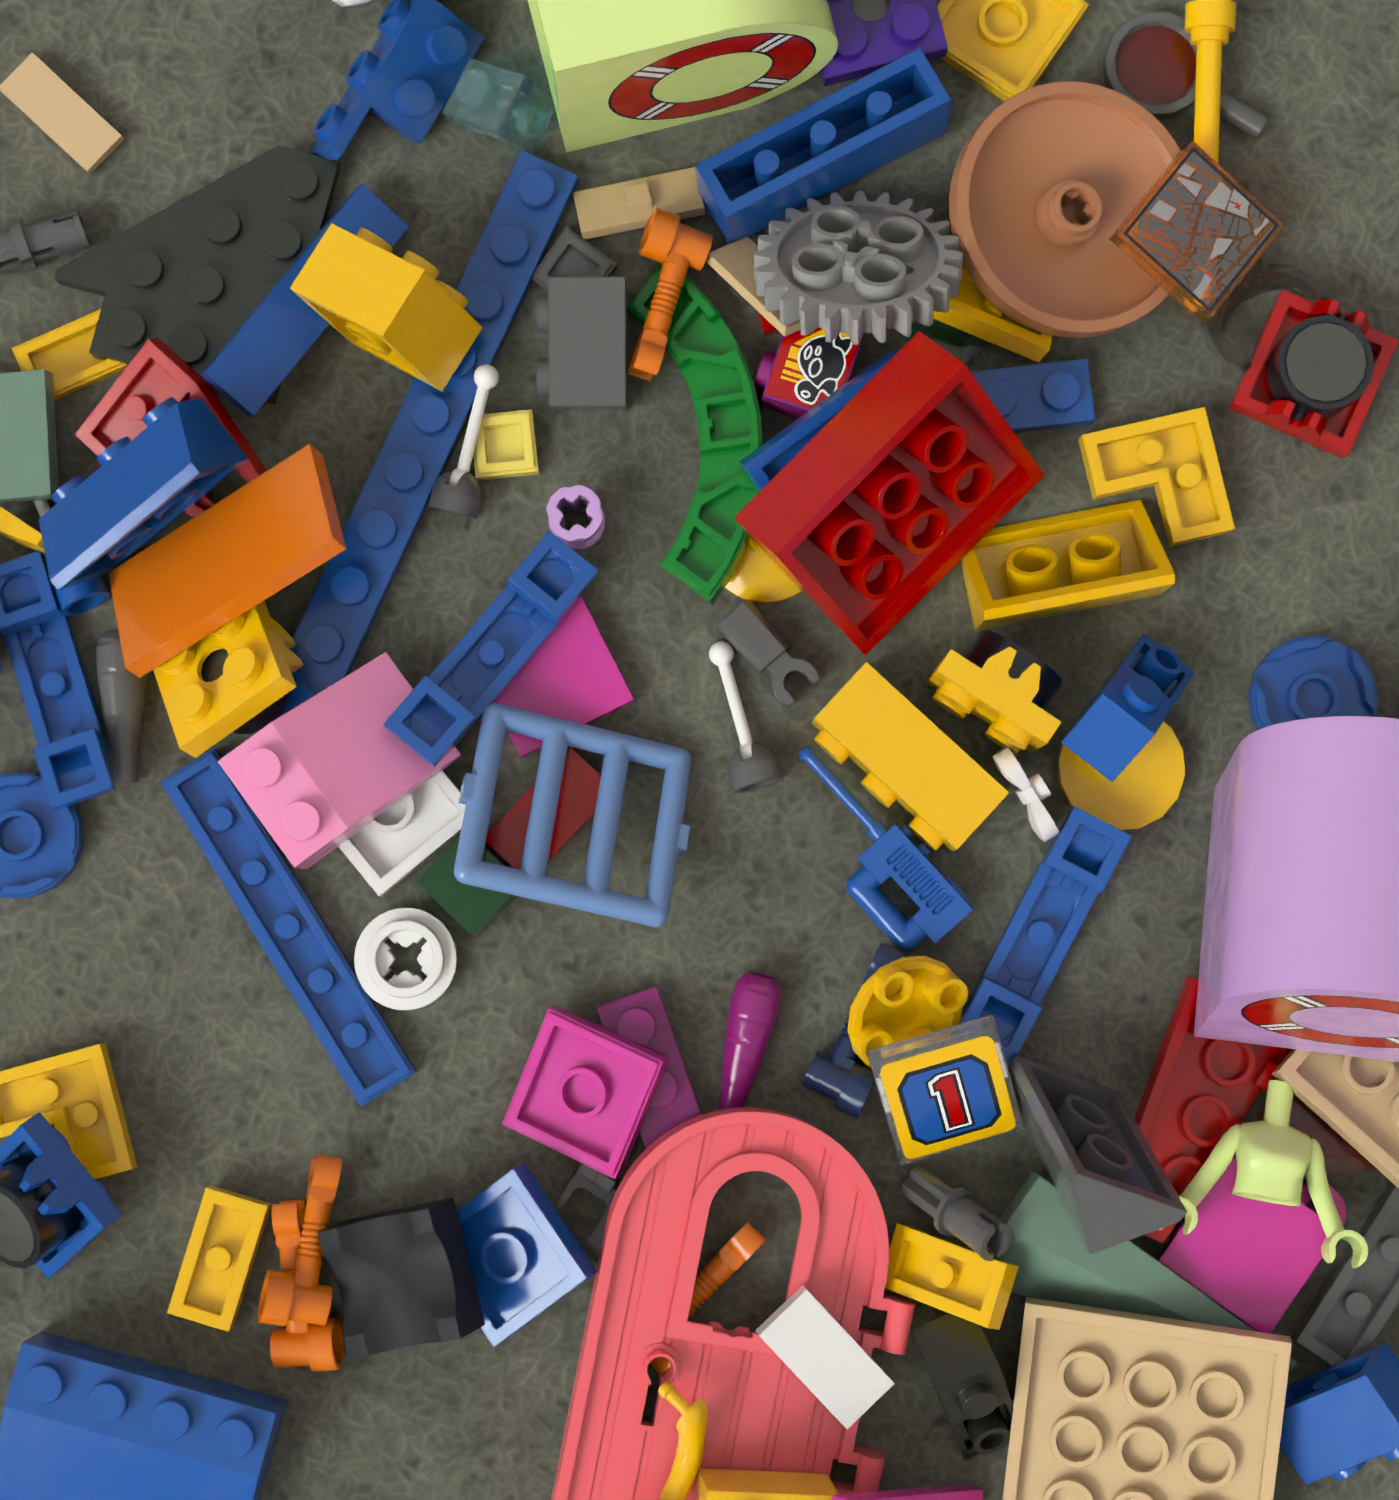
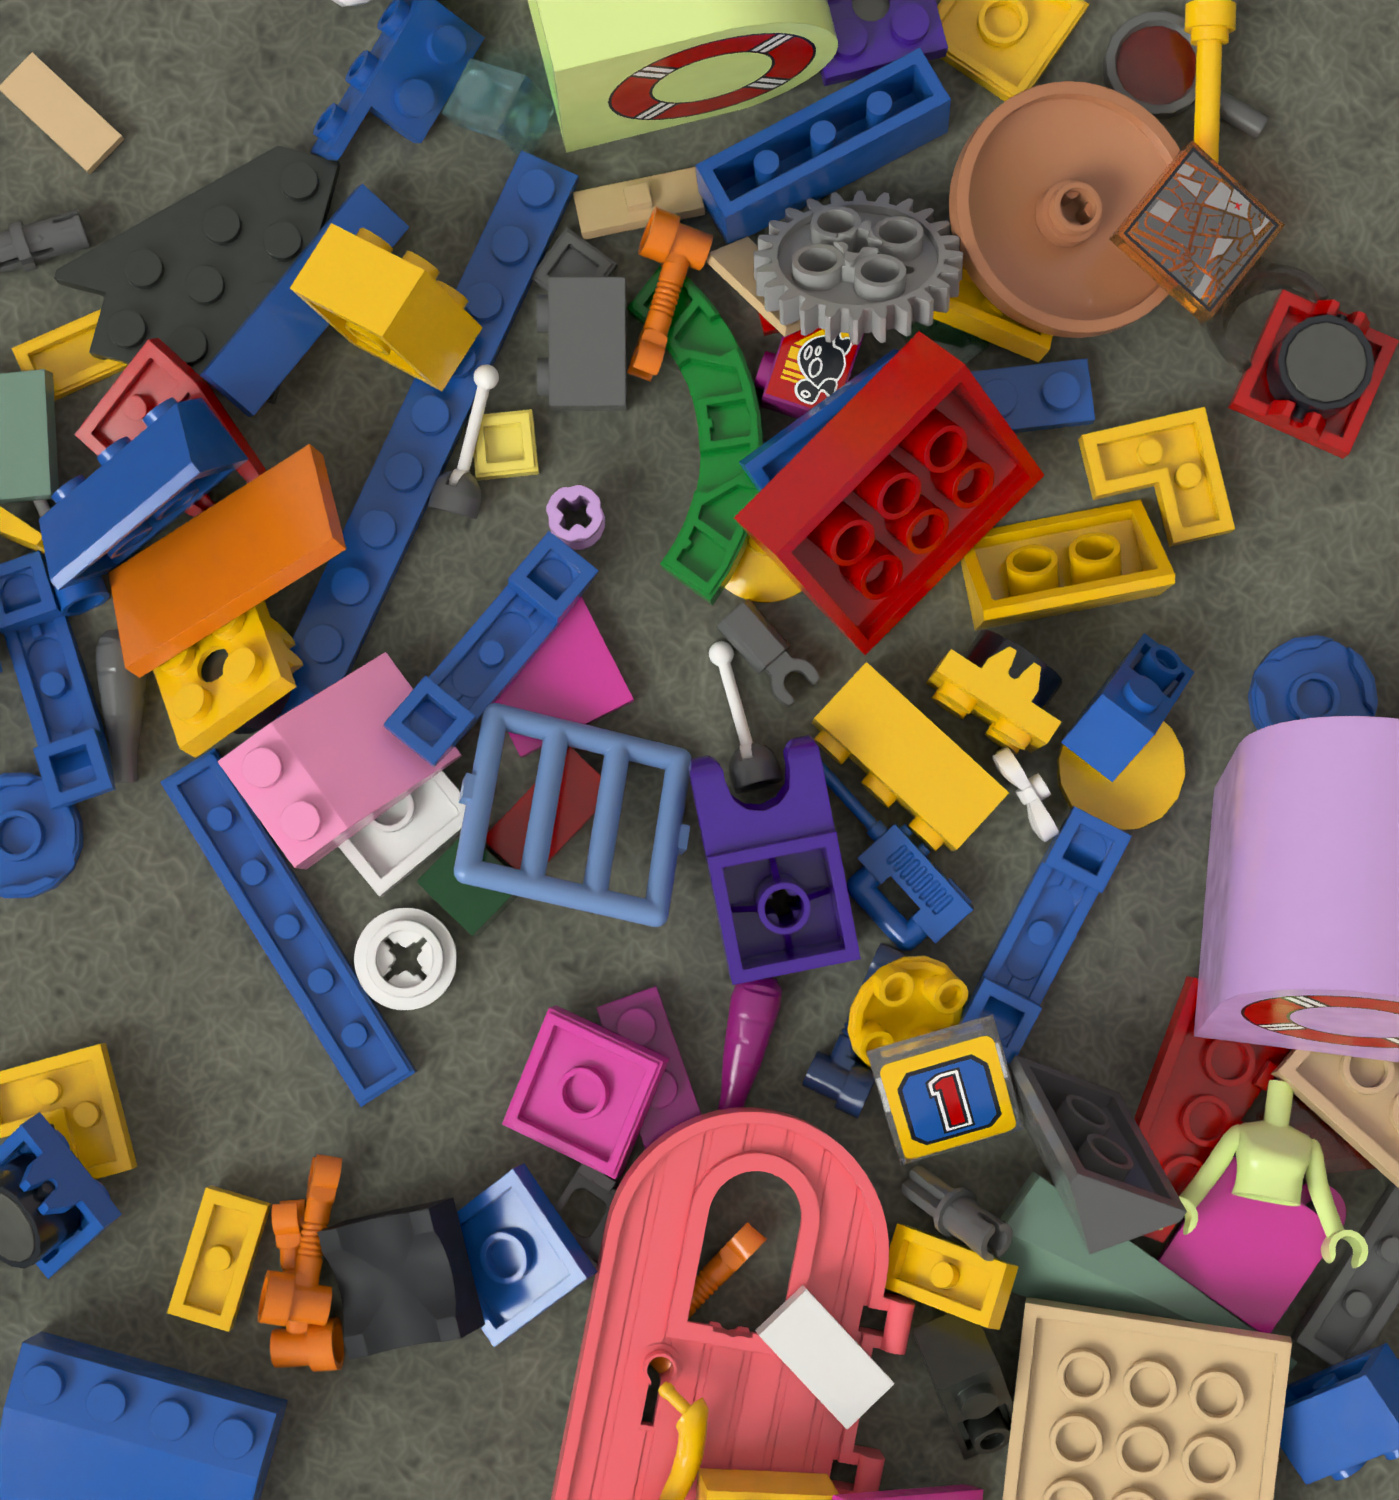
none -> dark purple brick [688,735,861,985]

